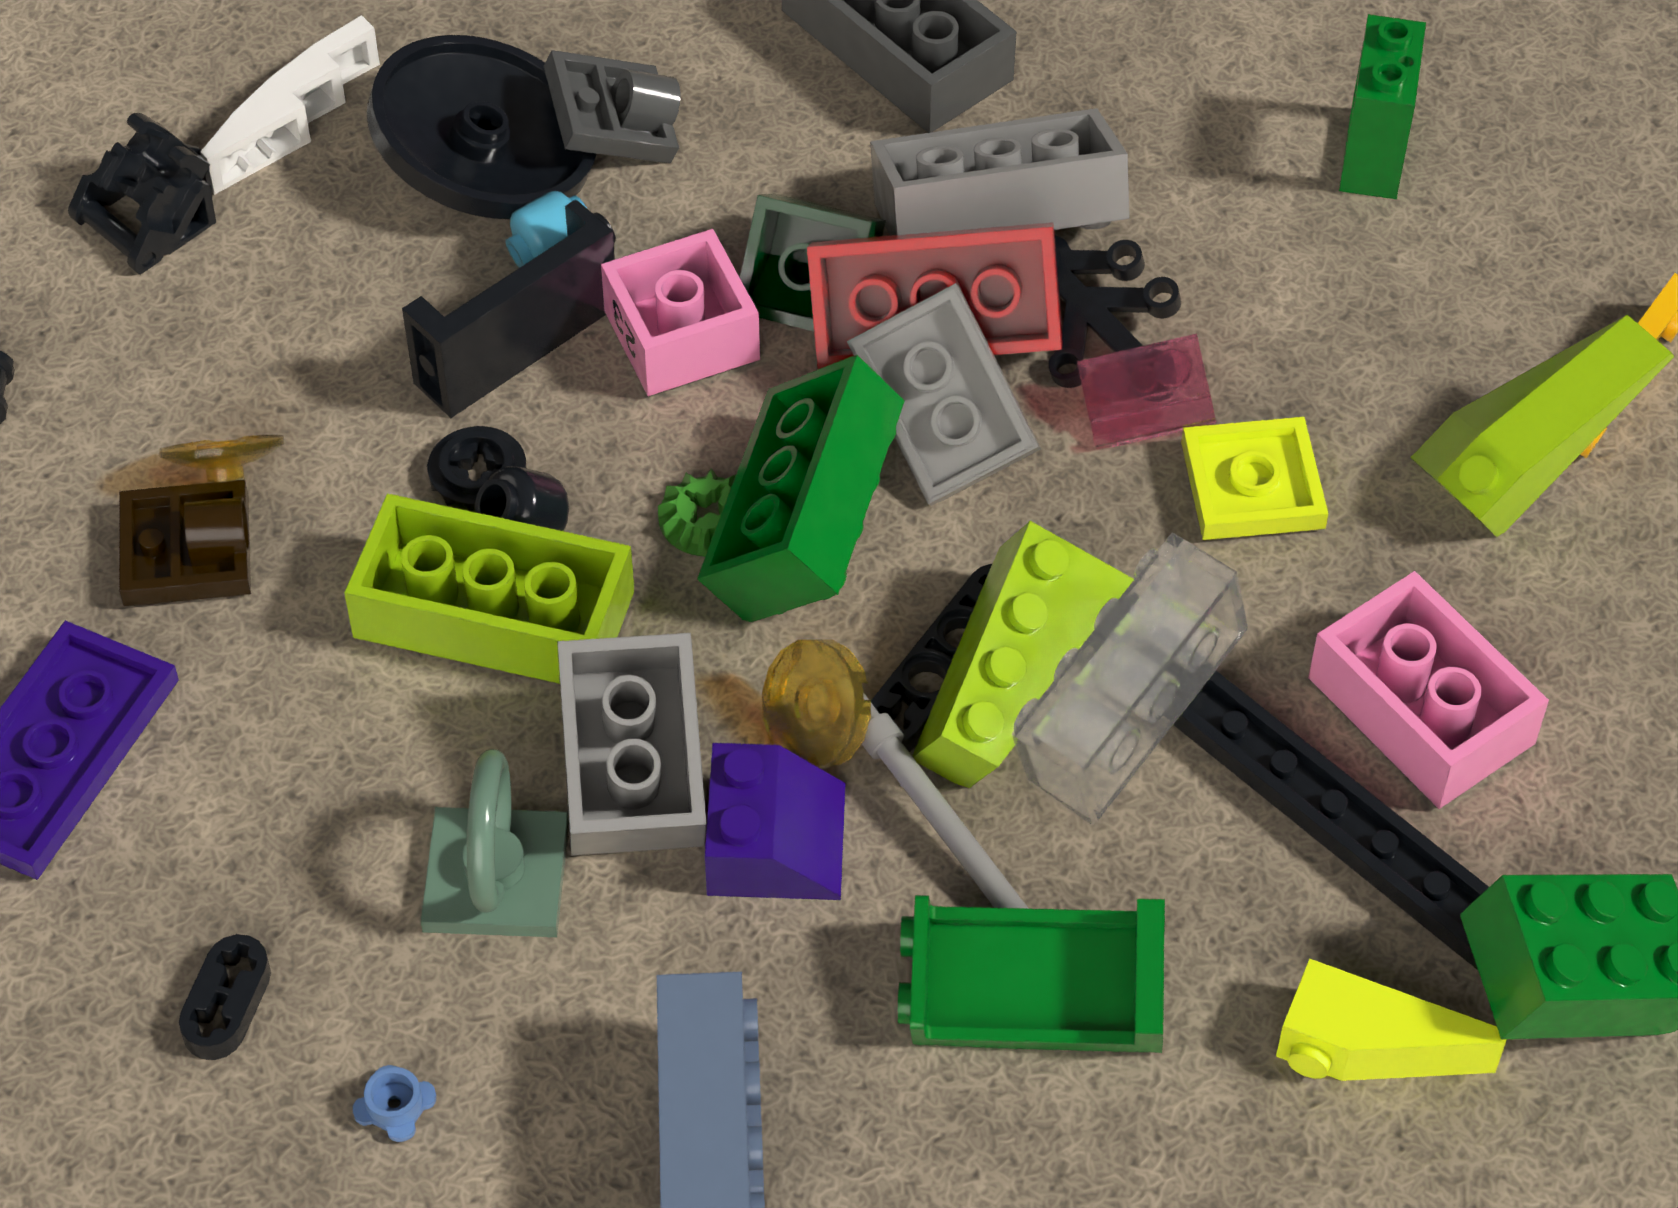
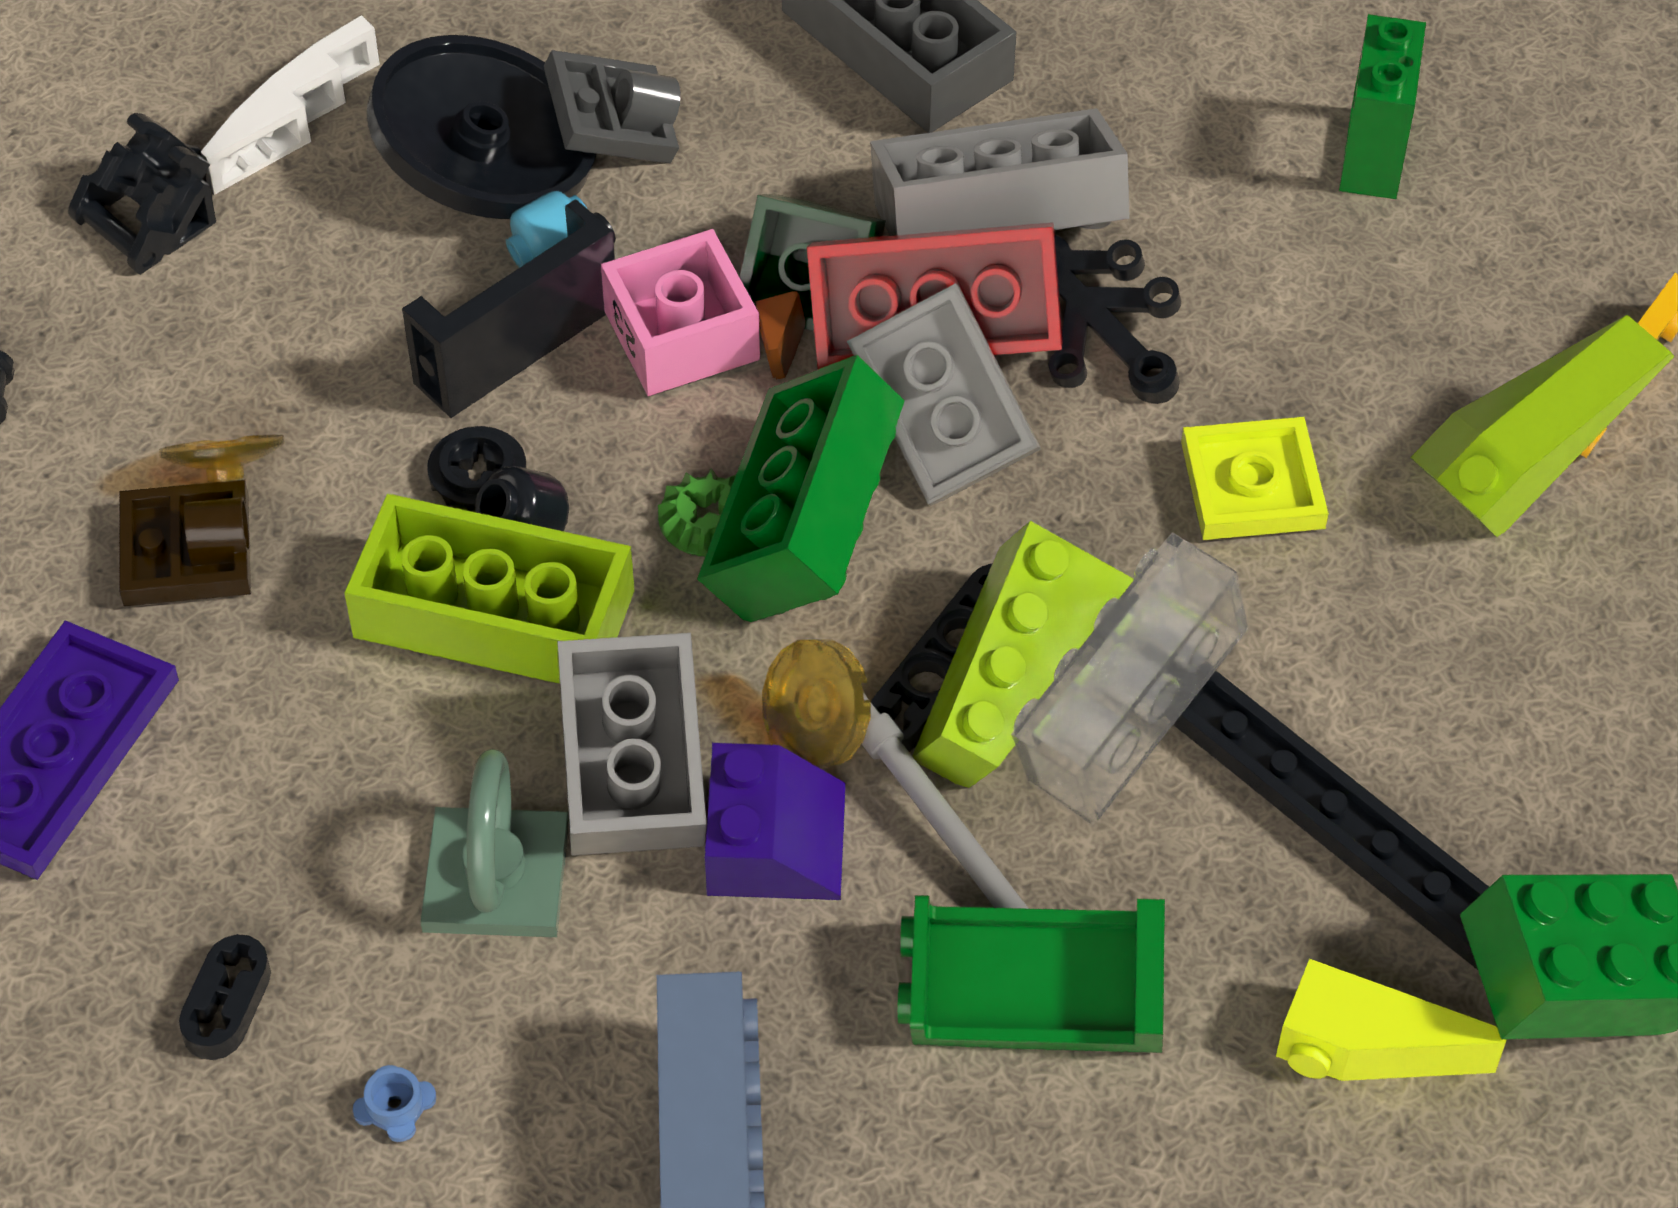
clear pink plate [1077,333,1217,450] -> none
bright pink brick [1308,571,1549,809] -> none
none -> dark orange slope [755,291,805,380]

